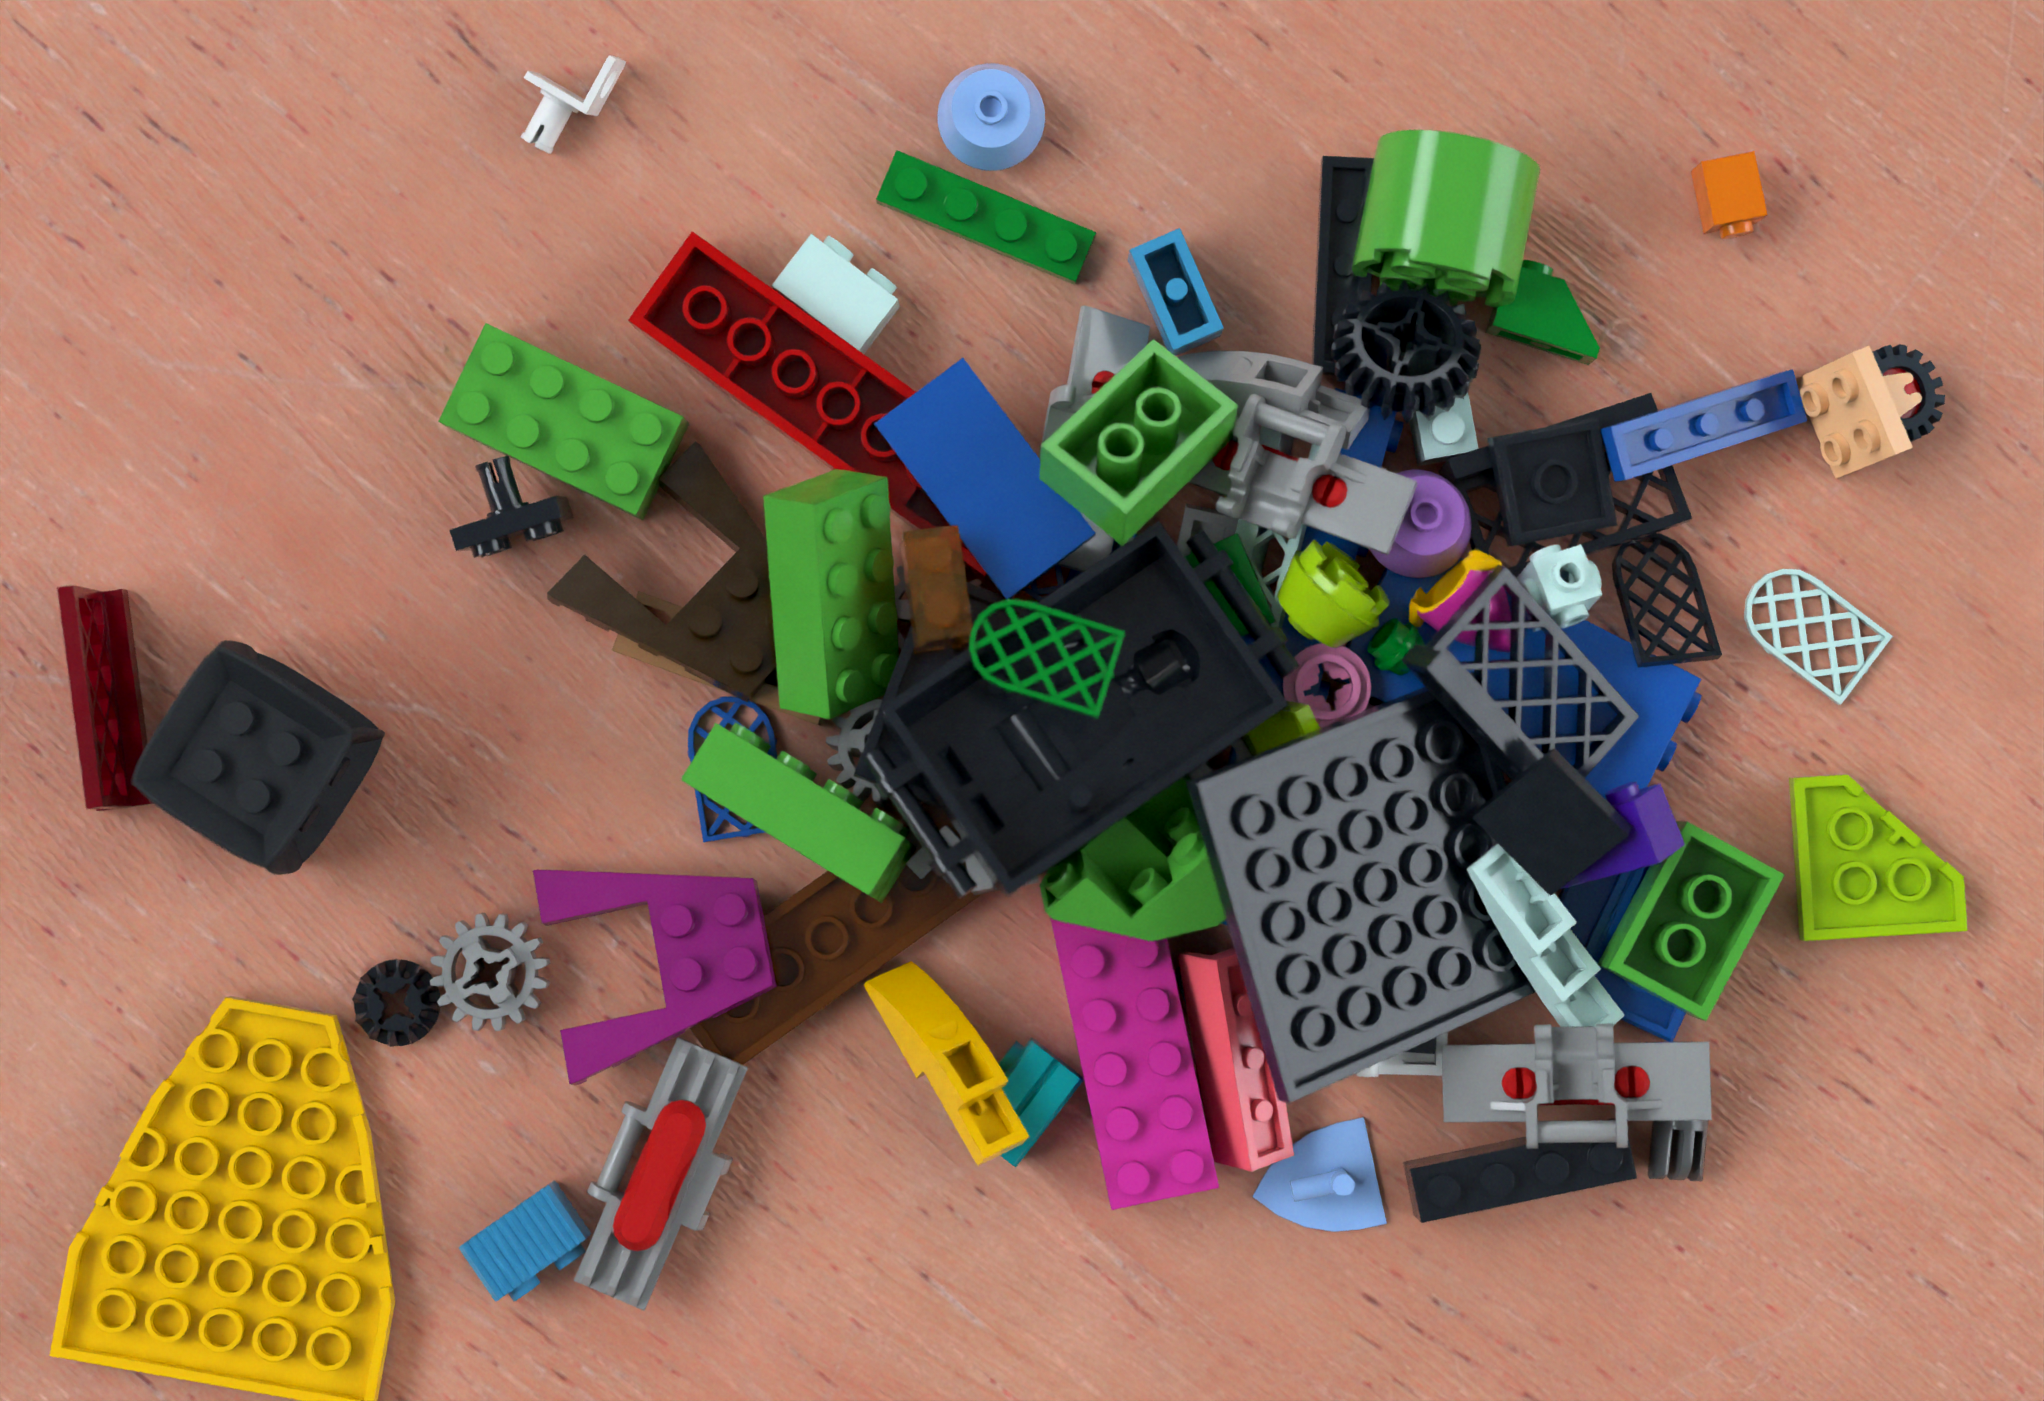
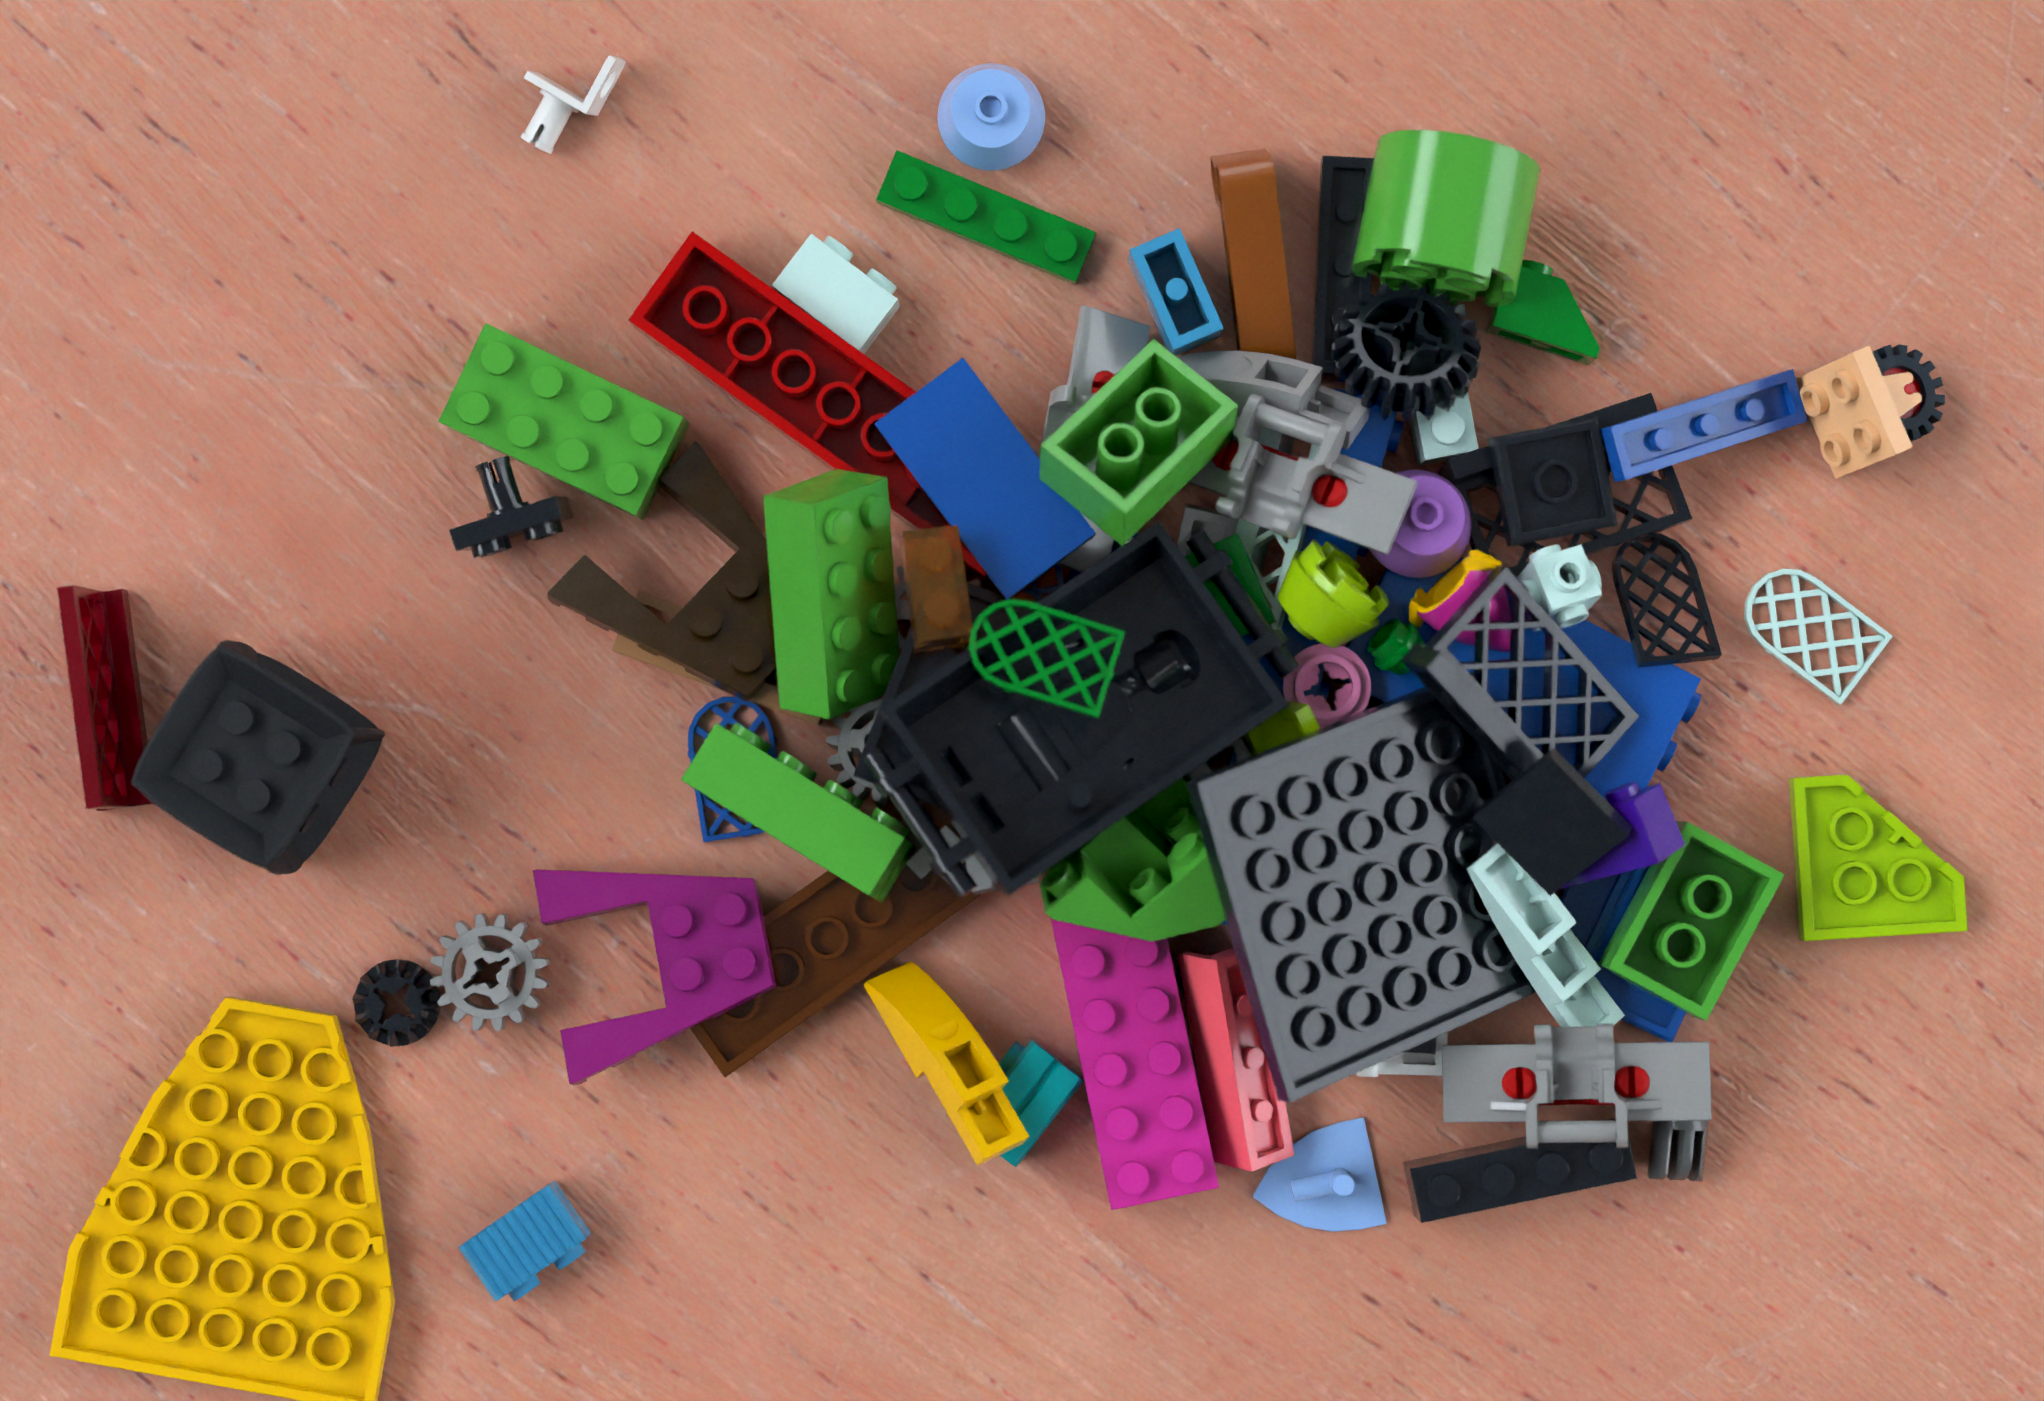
light grey piece [574,1037,748,1310] -> none
orange brick [1691,151,1768,239] -> none
none -> dark orange beam [1210,149,1296,359]

